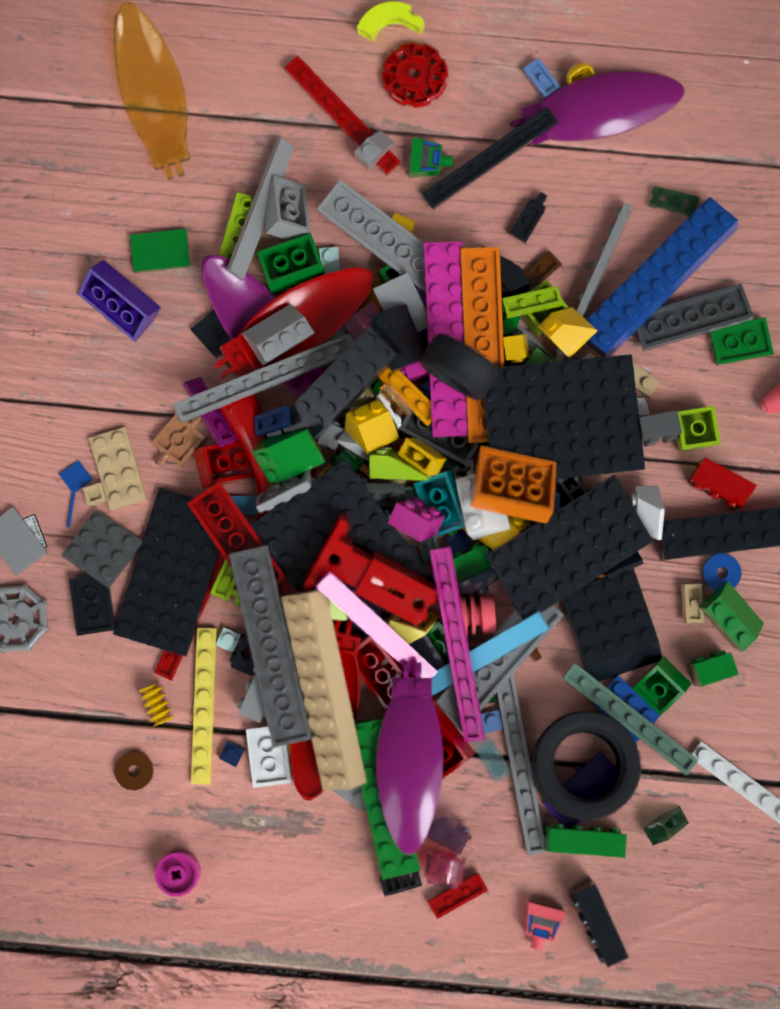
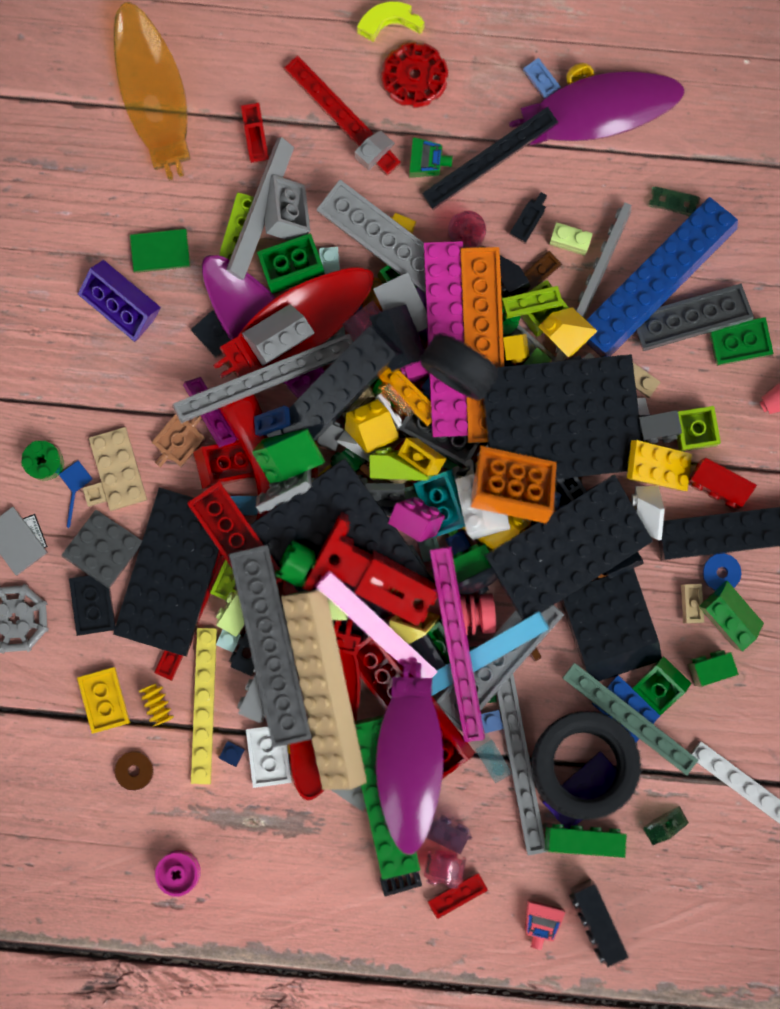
none -> green brick [21,441,64,481]
none -> yellow plate [77,667,130,734]
none -> yellowish green brick [216,589,245,637]
none -> red slope [241,103,269,163]
none -> green brick [275,540,317,586]
none -> clear pink brick [448,210,486,248]
none -> yellowish green brick [549,222,593,256]
none -> yellow plate [627,440,692,492]

